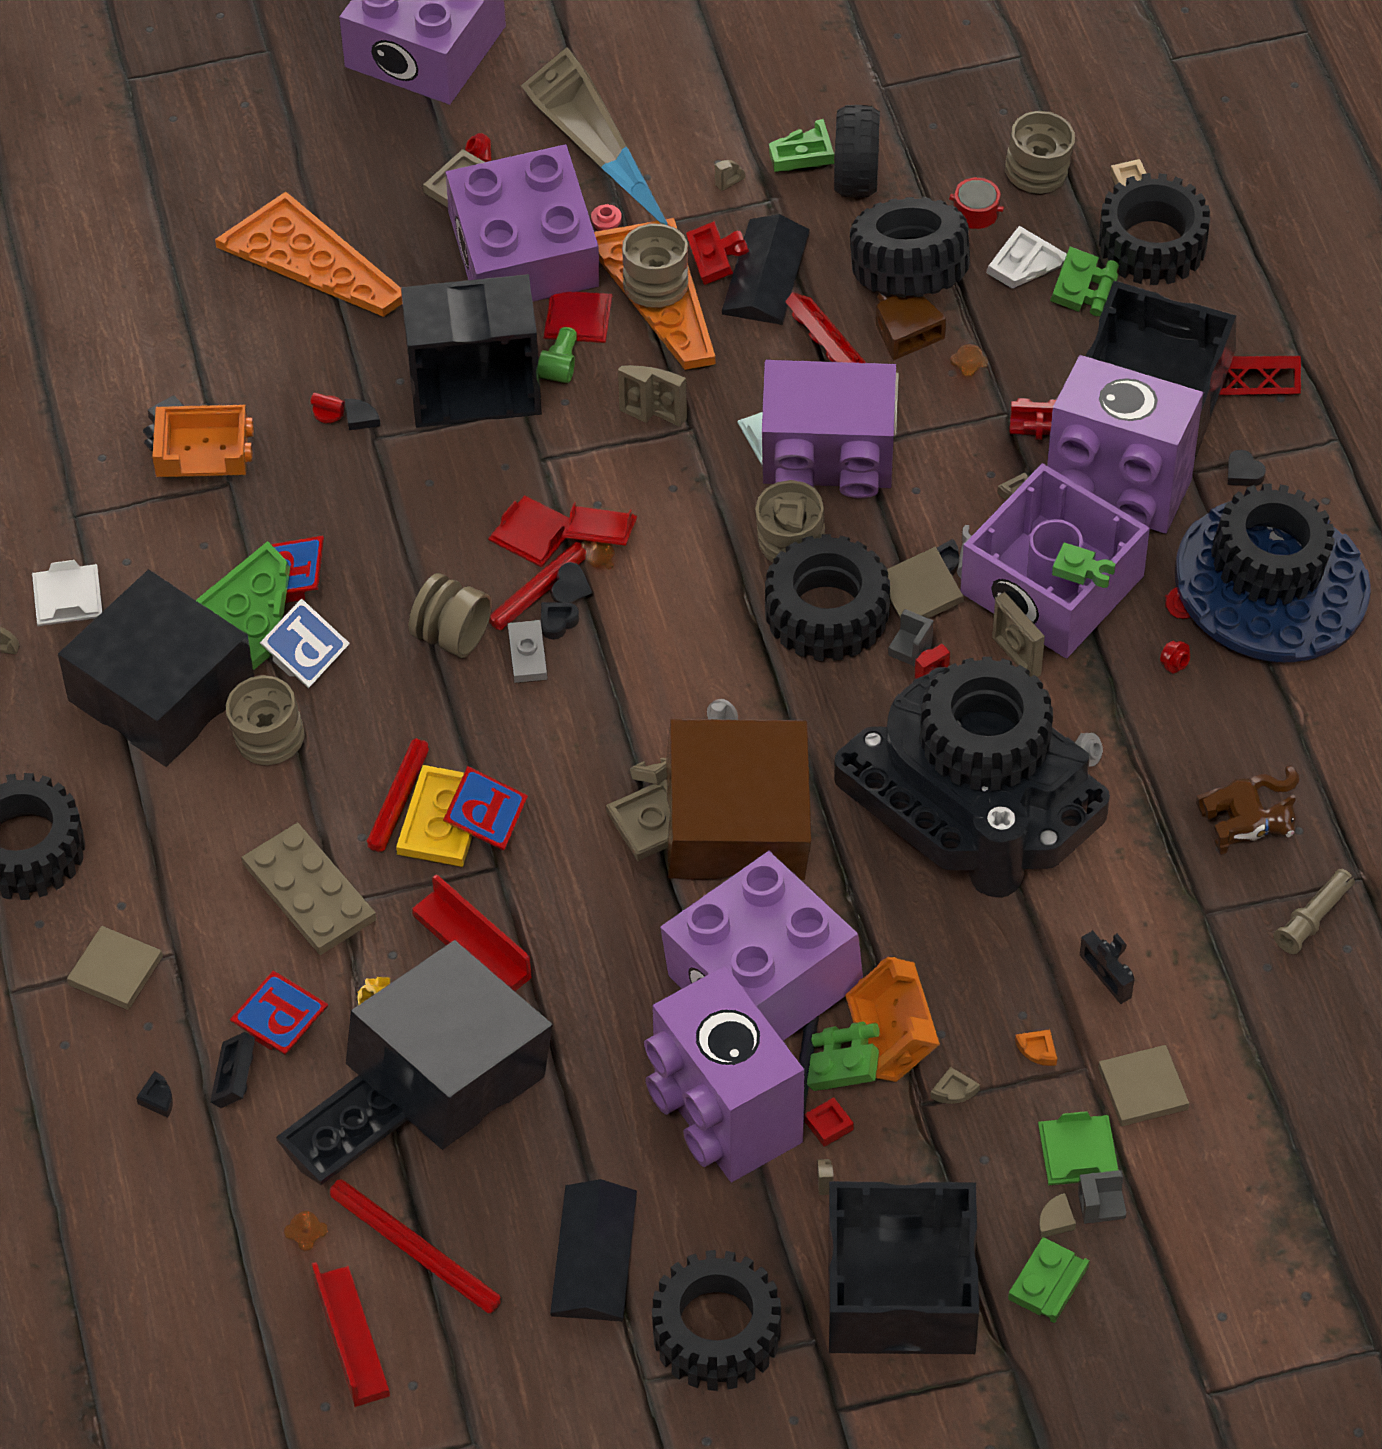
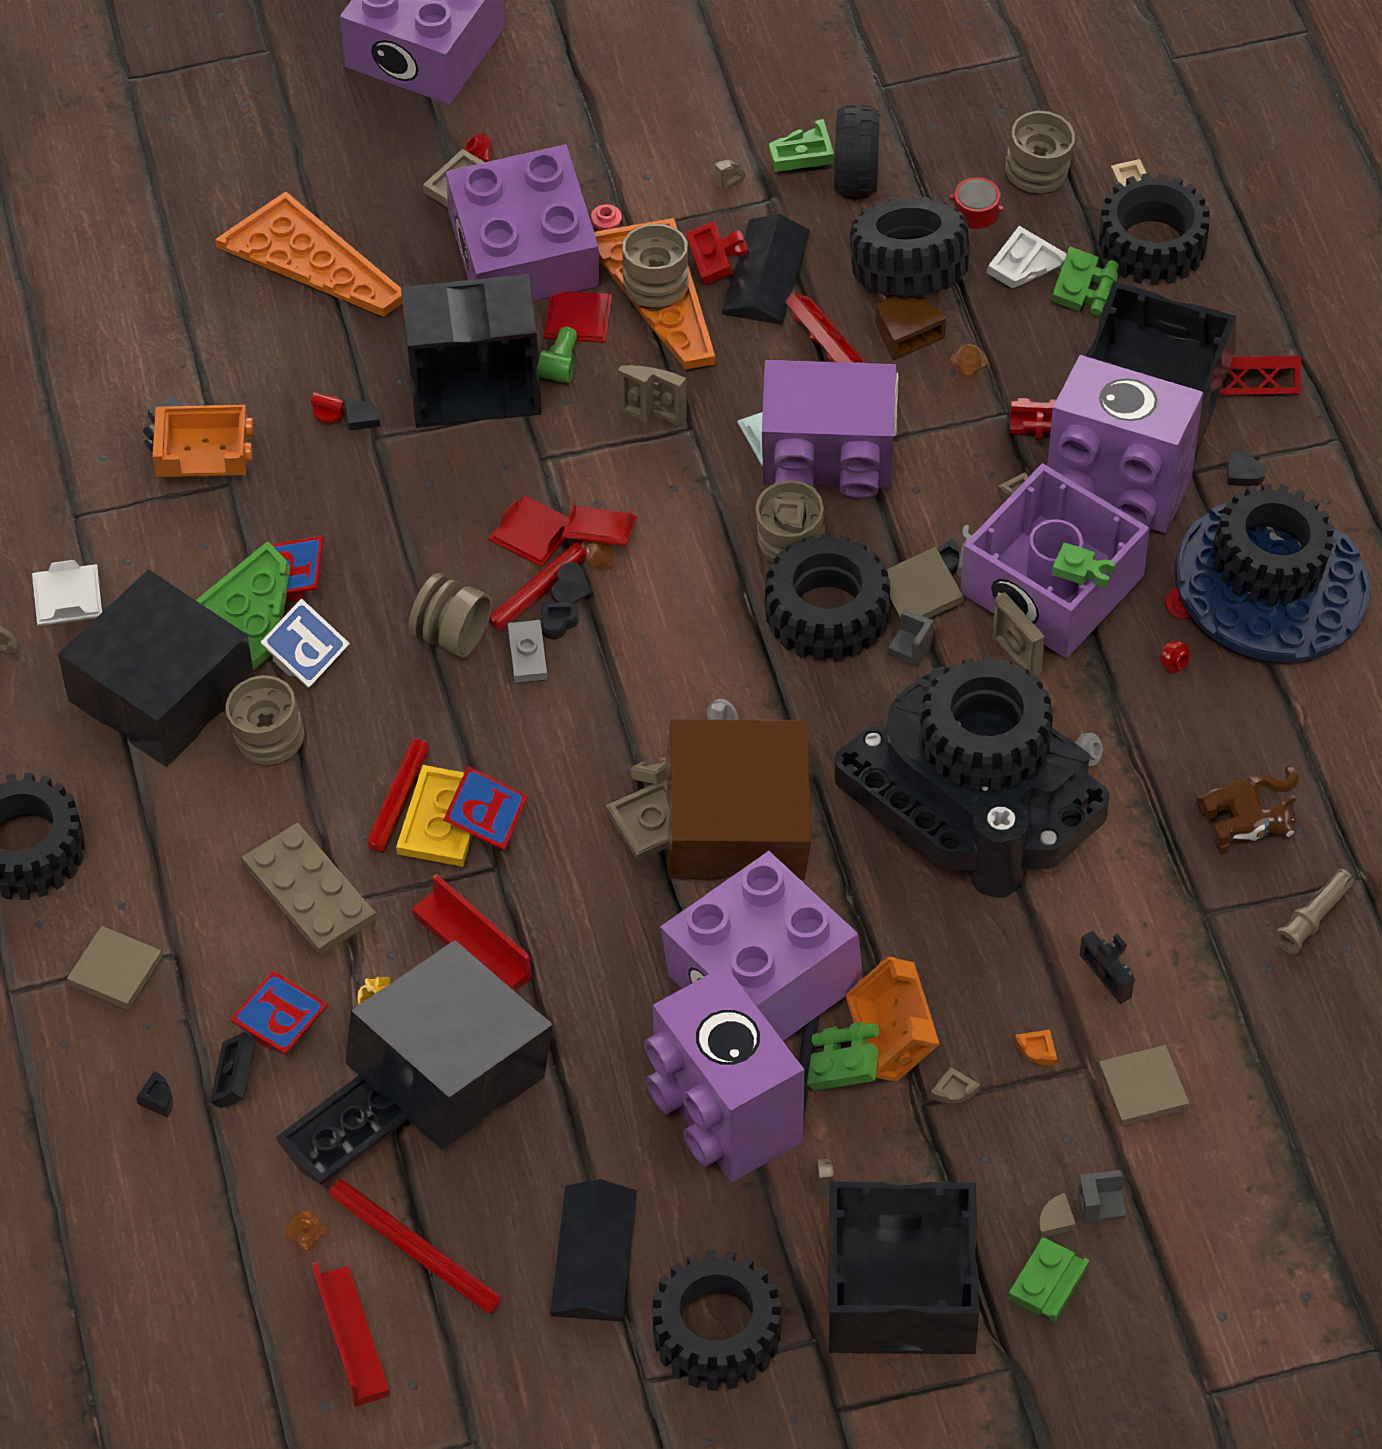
dark tan plate [521,47,667,225] -> none
red plate [804,1097,854,1147] -> none
red plate [915,644,950,679] -> none
bright green piece [1038,1111,1118,1185] -> none

